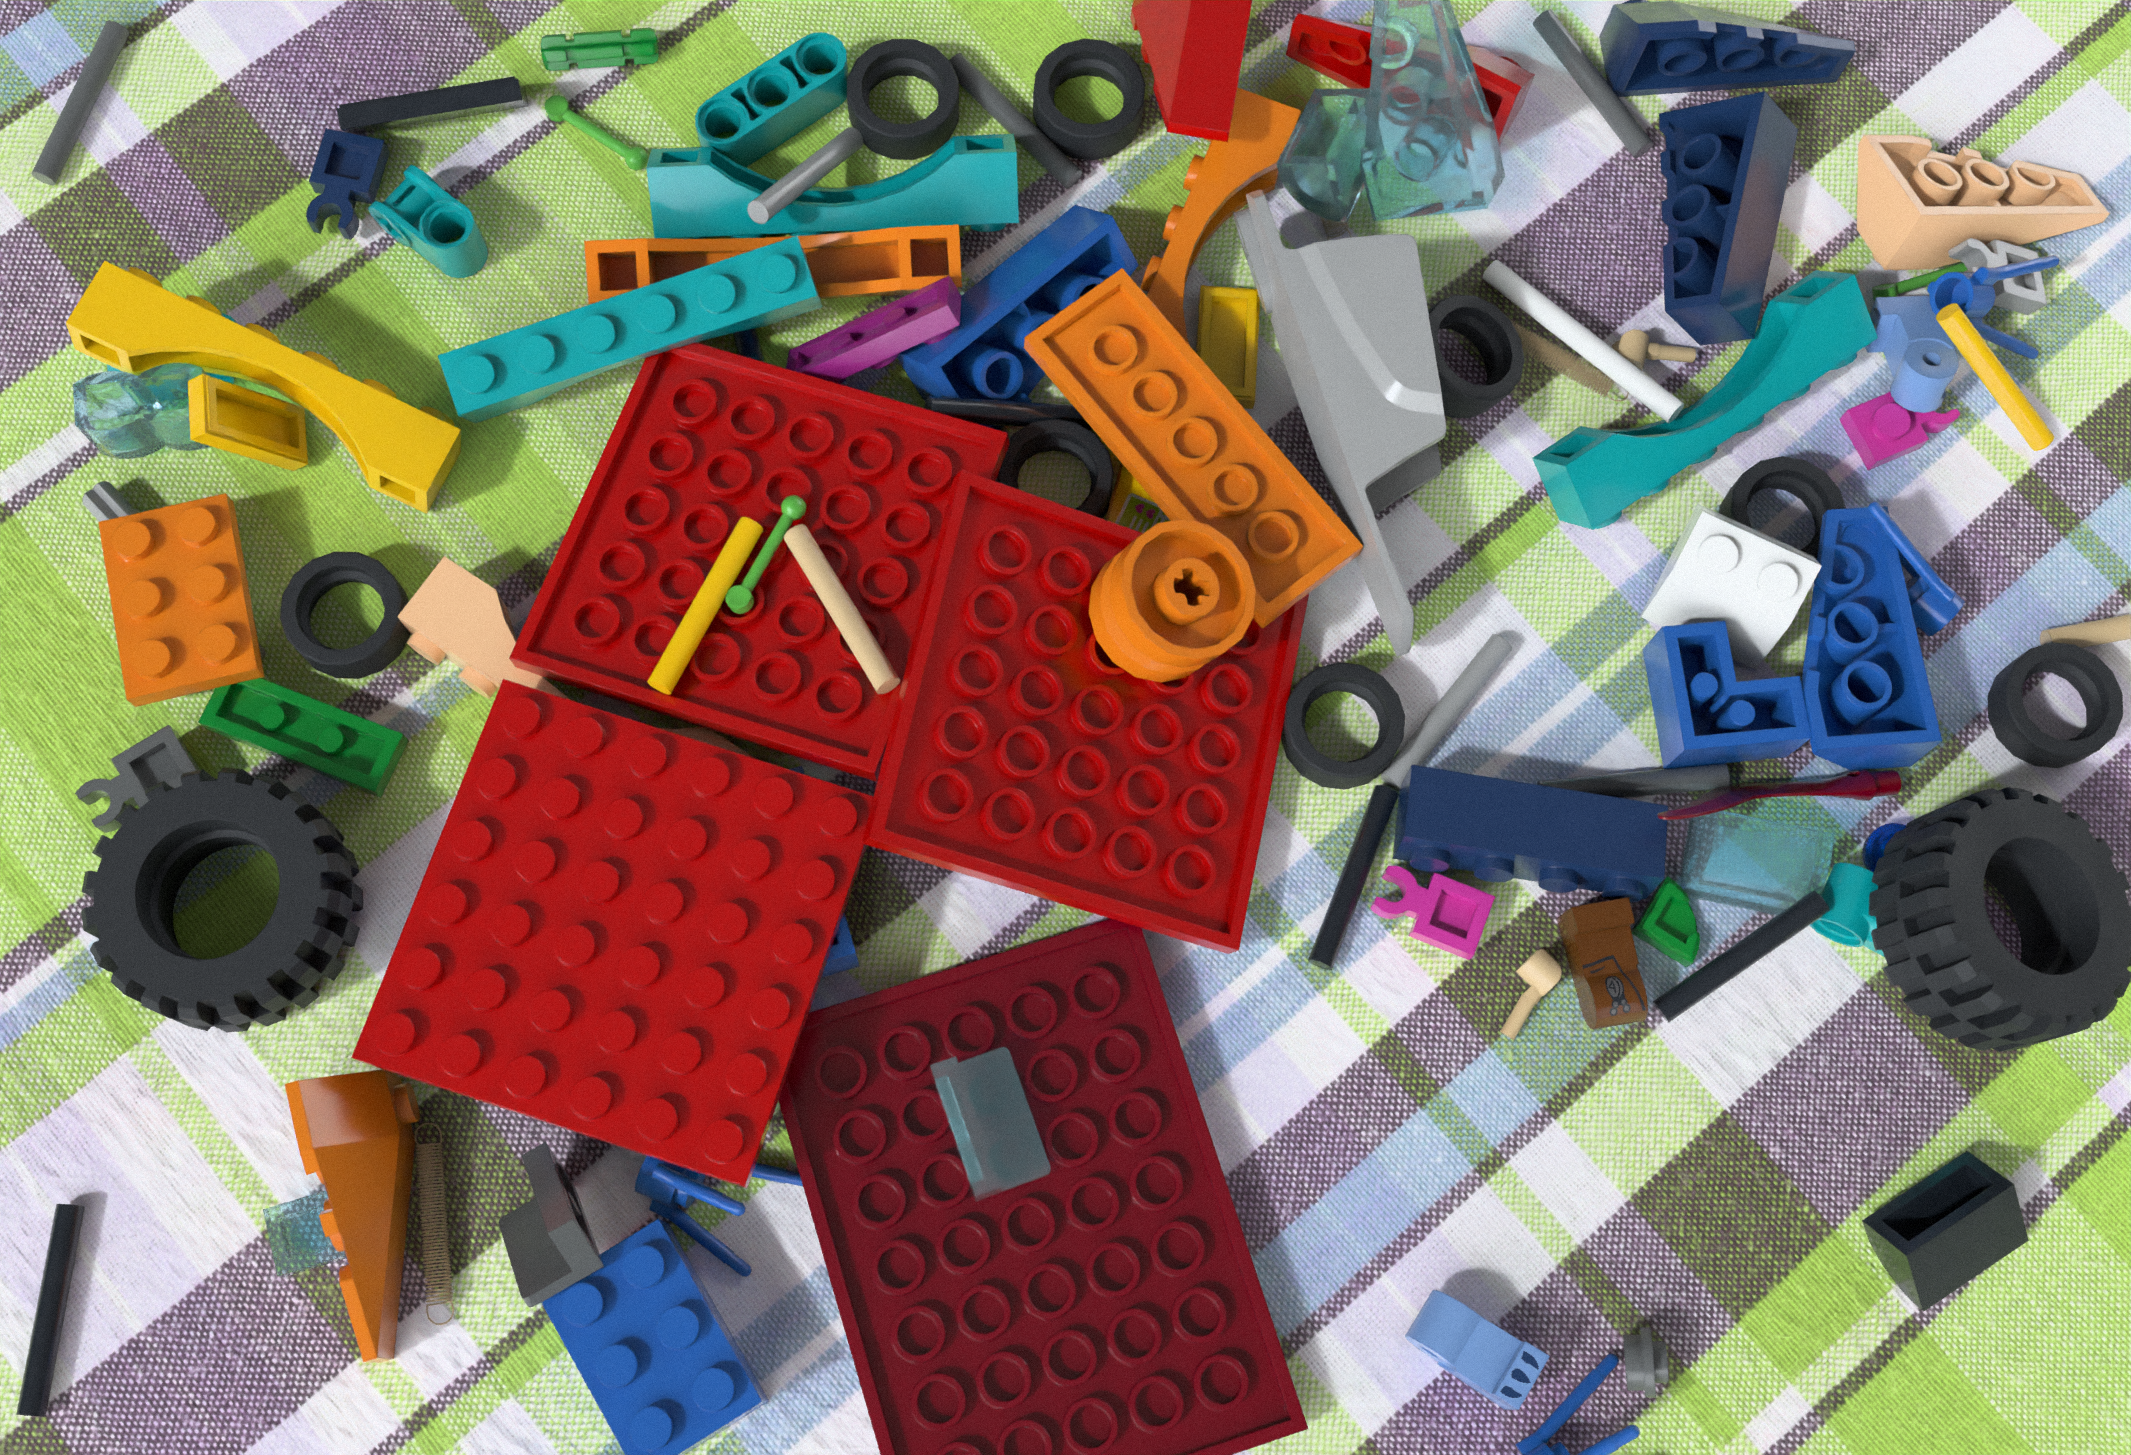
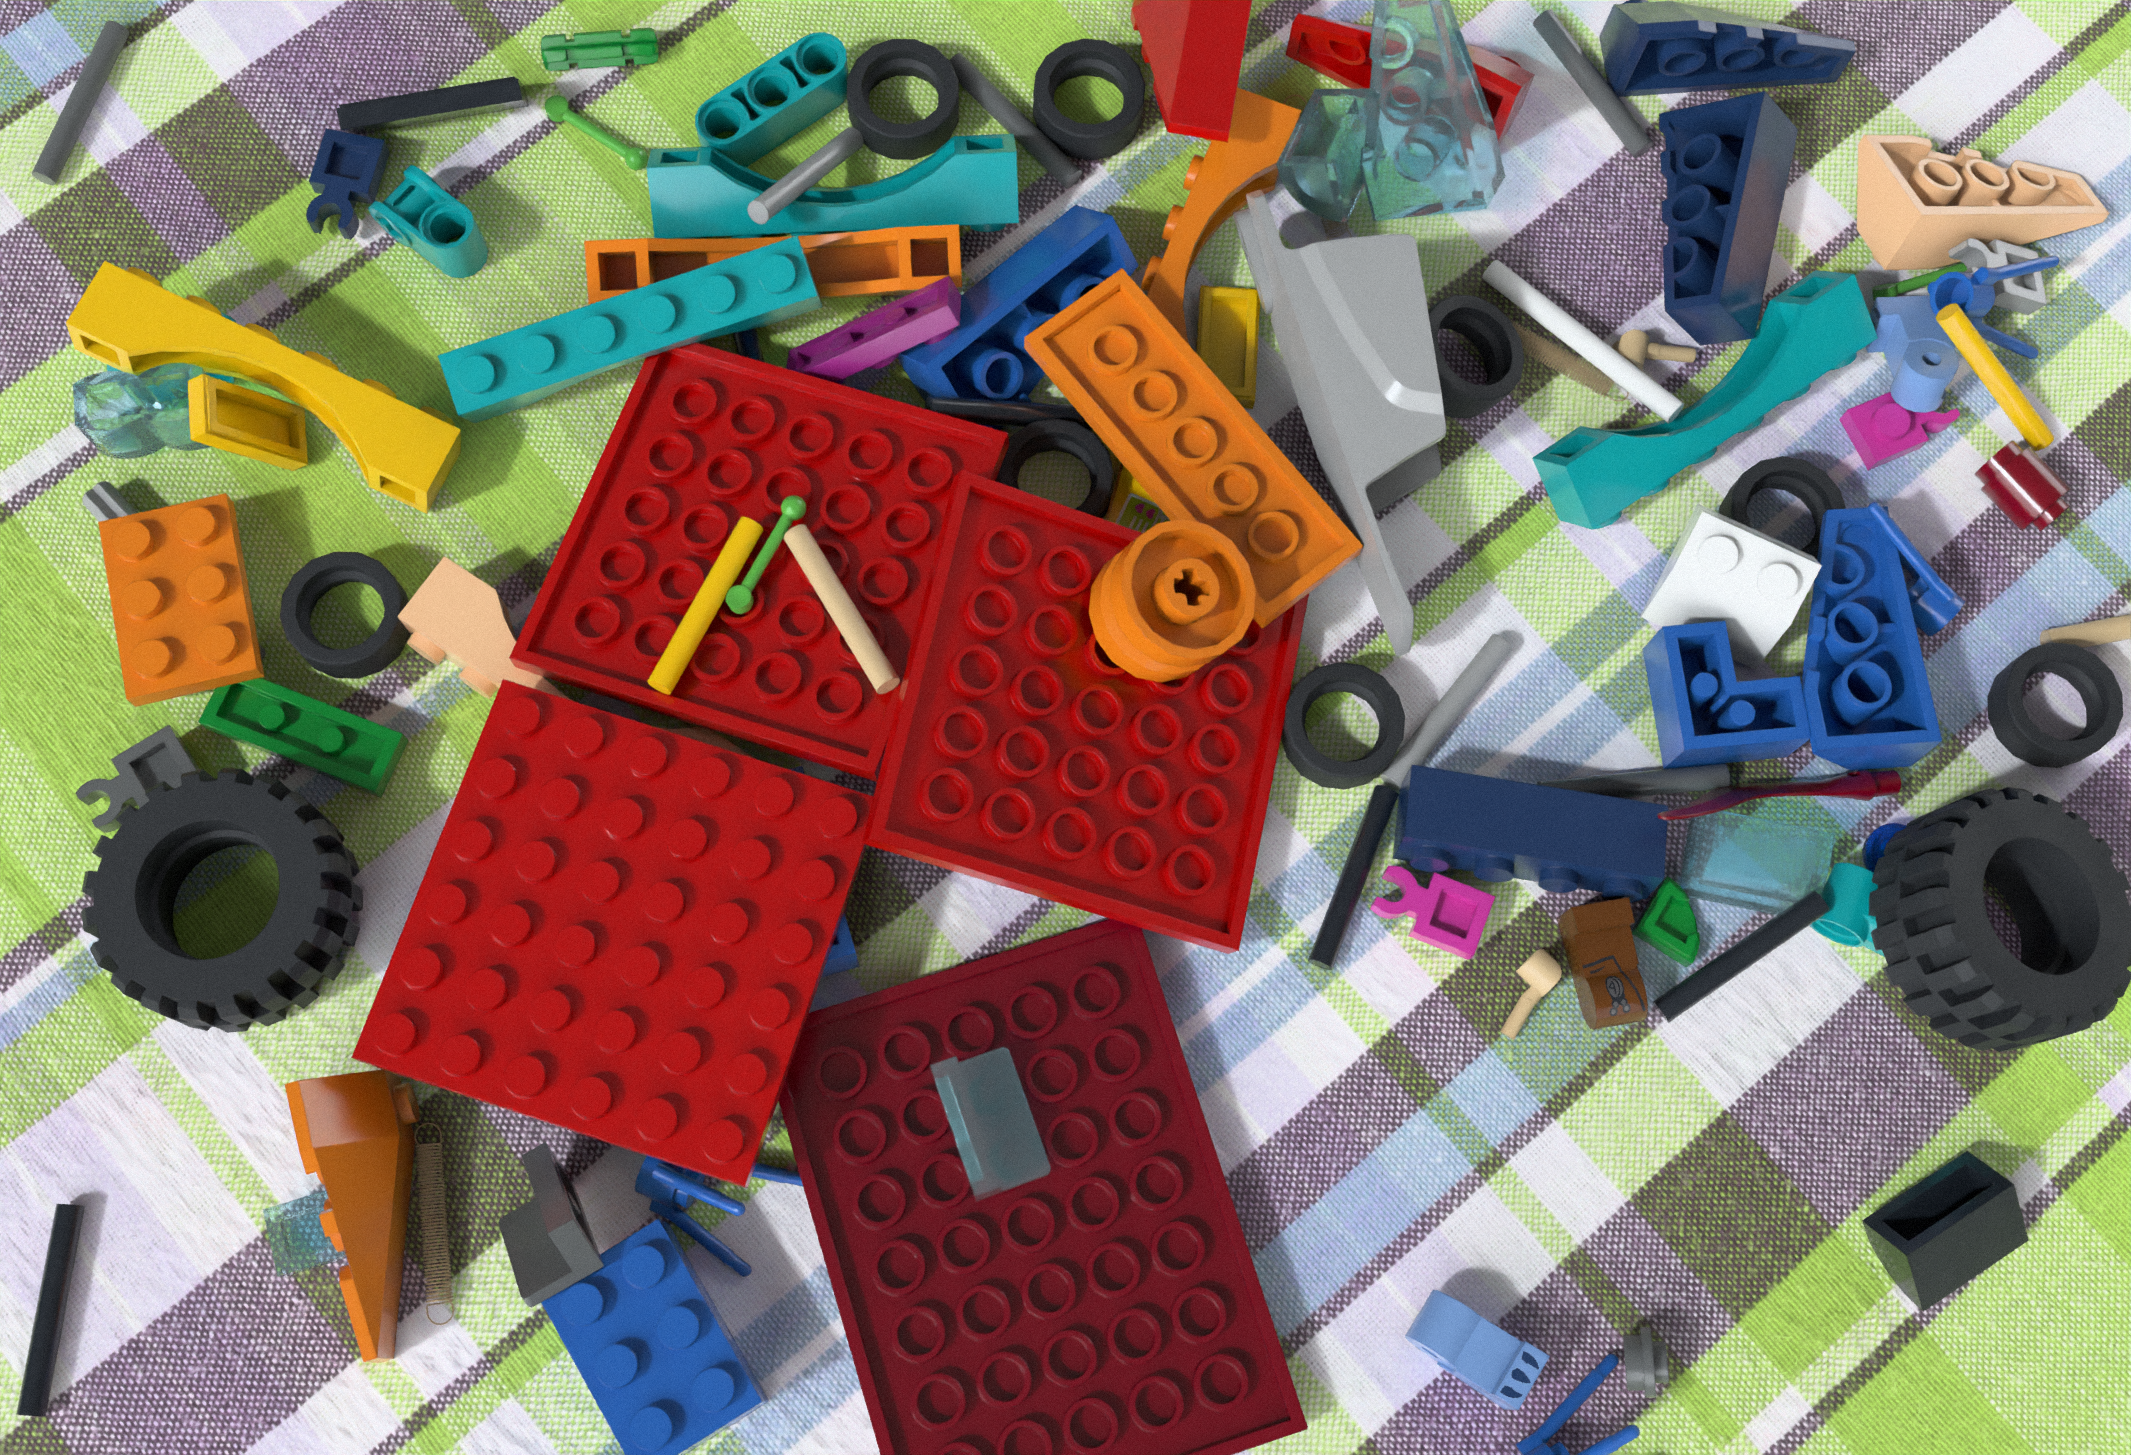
none -> dark red brick [1974,440,2071,532]

